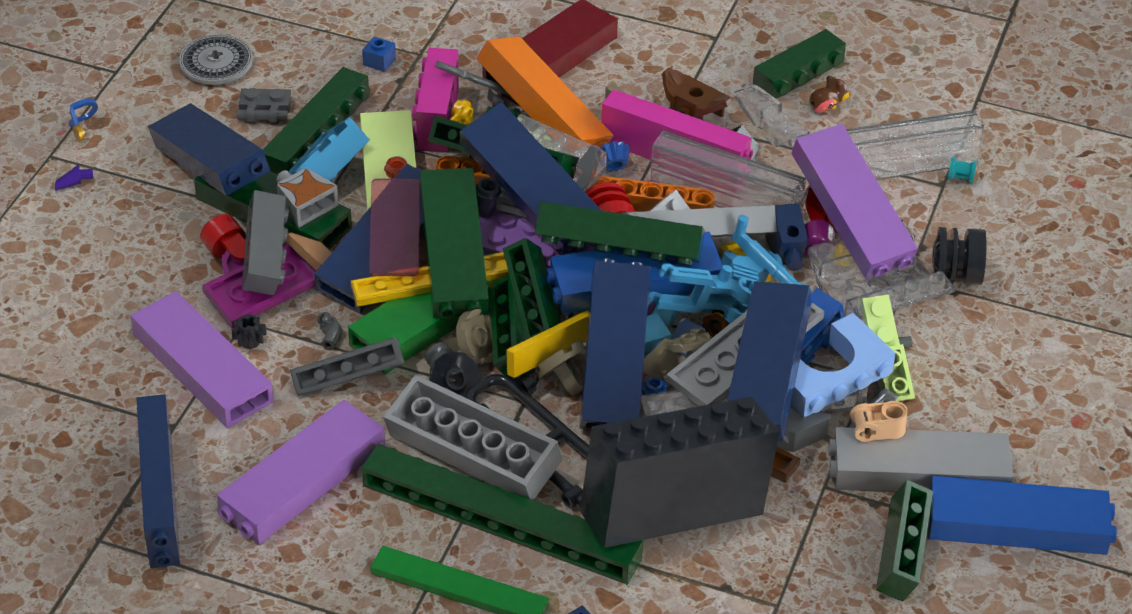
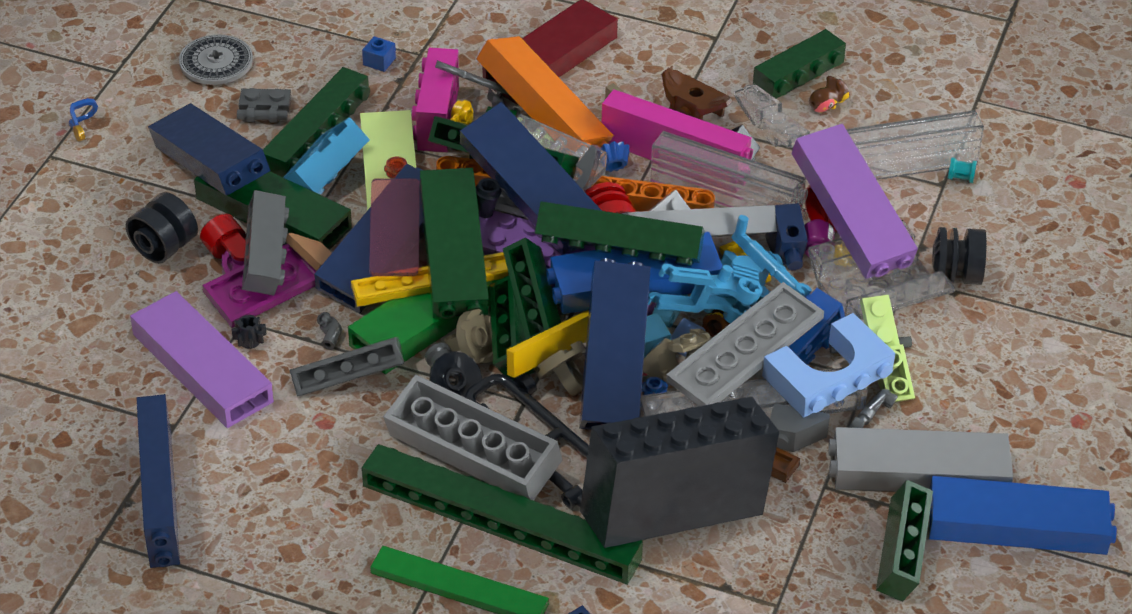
dark purple bar [55,165,94,191] -> none
medium lavender brick [217,400,385,545] -> none
light grey torso [276,169,338,228] -> none
dark blue brick [727,281,812,441] -> none
light nougat piece [850,401,907,442] -> none
none -> black wheel [125,192,198,264]

